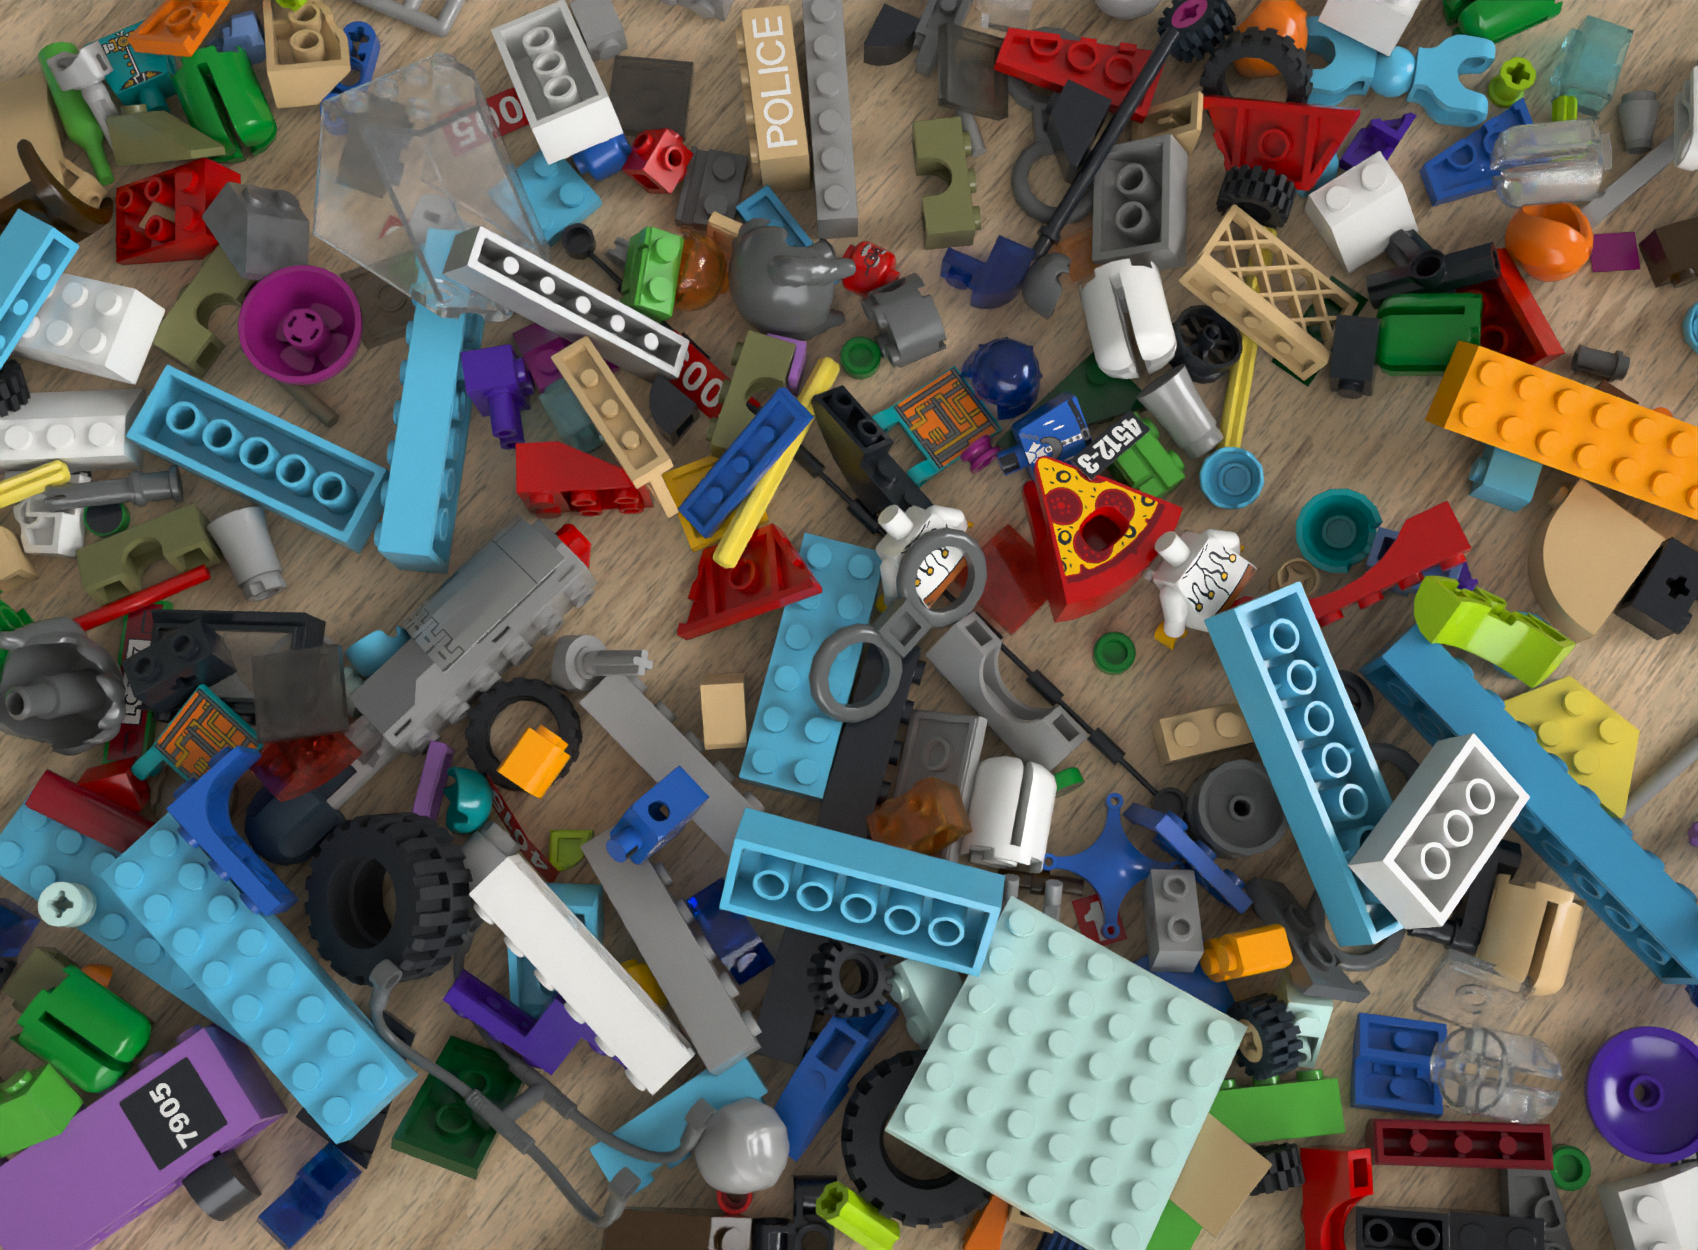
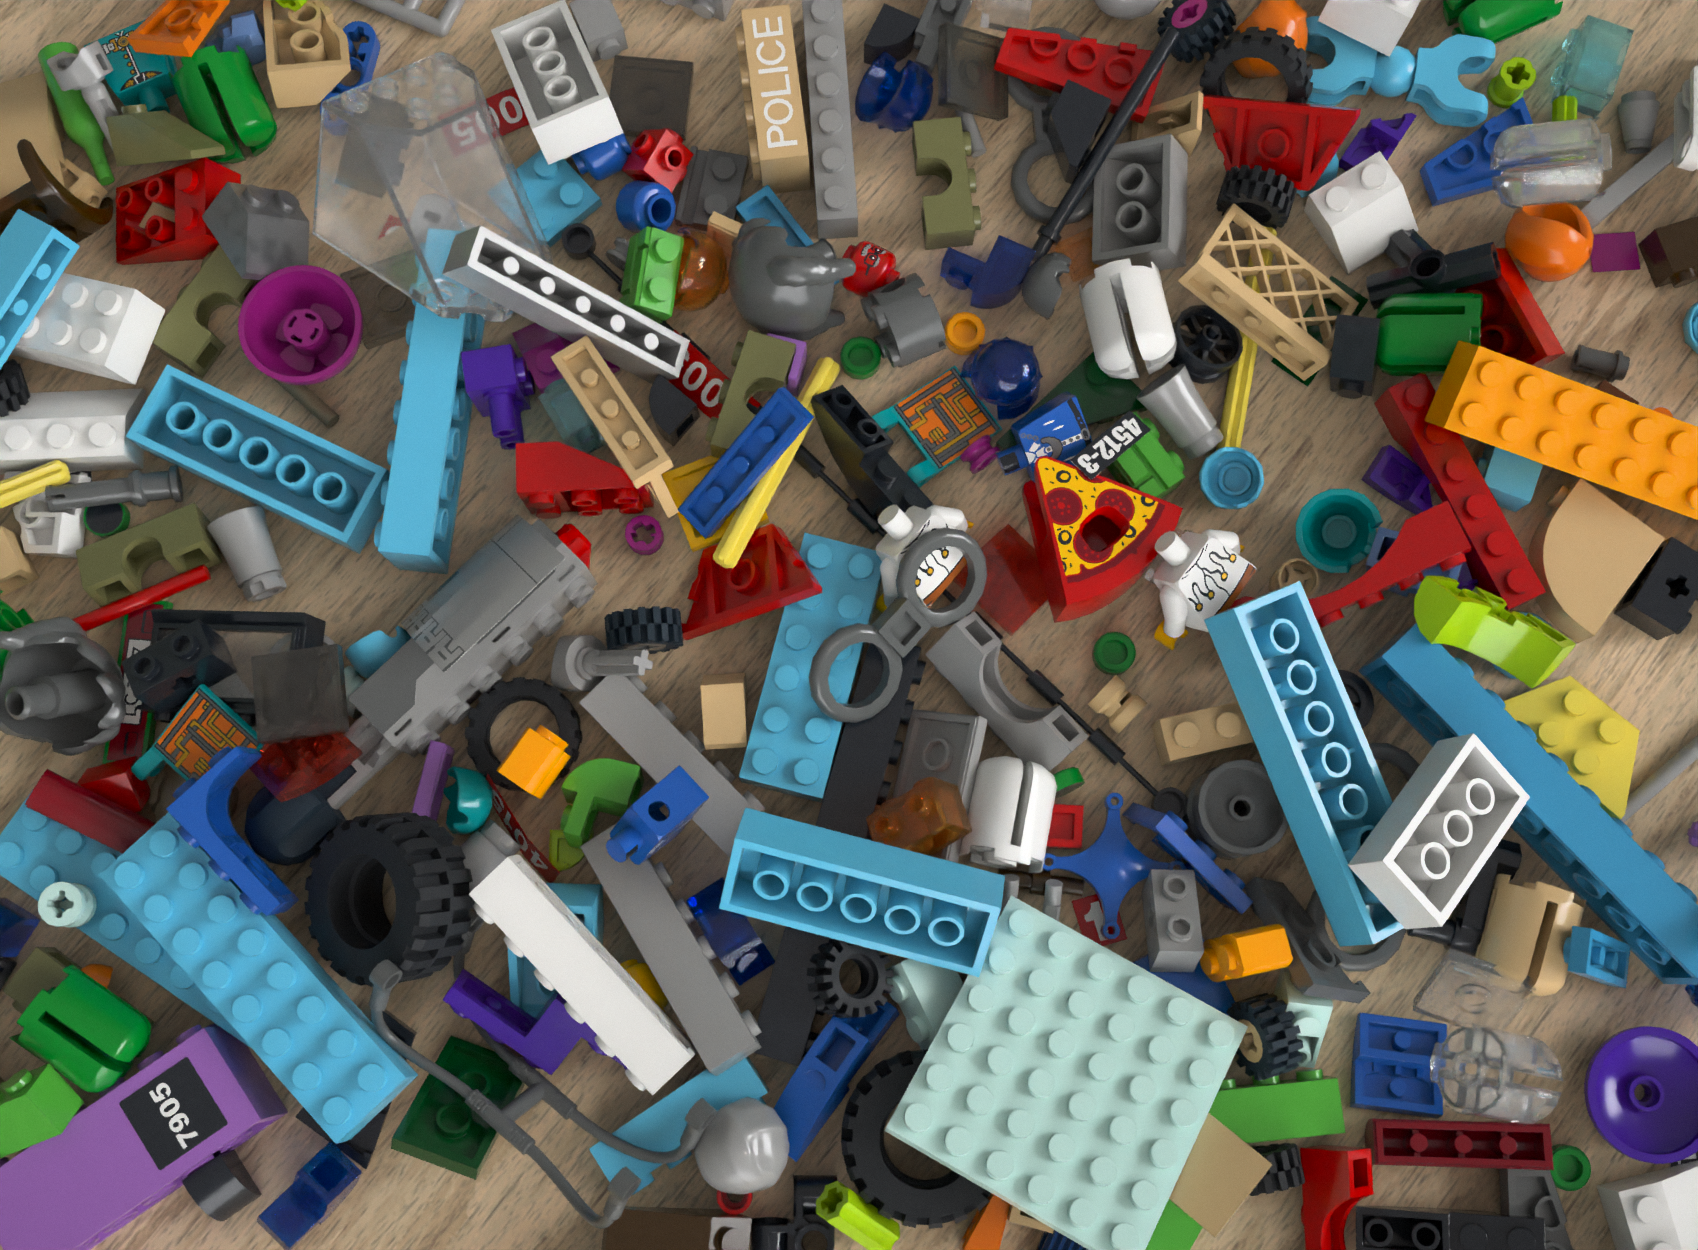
none -> bright green brick [560,758,645,849]
none -> black wheel [604,606,683,654]
none -> blue head [616,180,676,233]
none -> magenta bush [625,515,664,555]
none -> clear blue helmet [855,51,933,133]
none -> light orange tile [945,312,985,355]
none -> red plate [1046,804,1084,850]
none -> tan wheel [1087,674,1147,734]
none -> dark purple slope [1361,445,1433,515]
none -> red arch [1374,373,1546,611]
none -> dark azure plate [1563,926,1631,989]

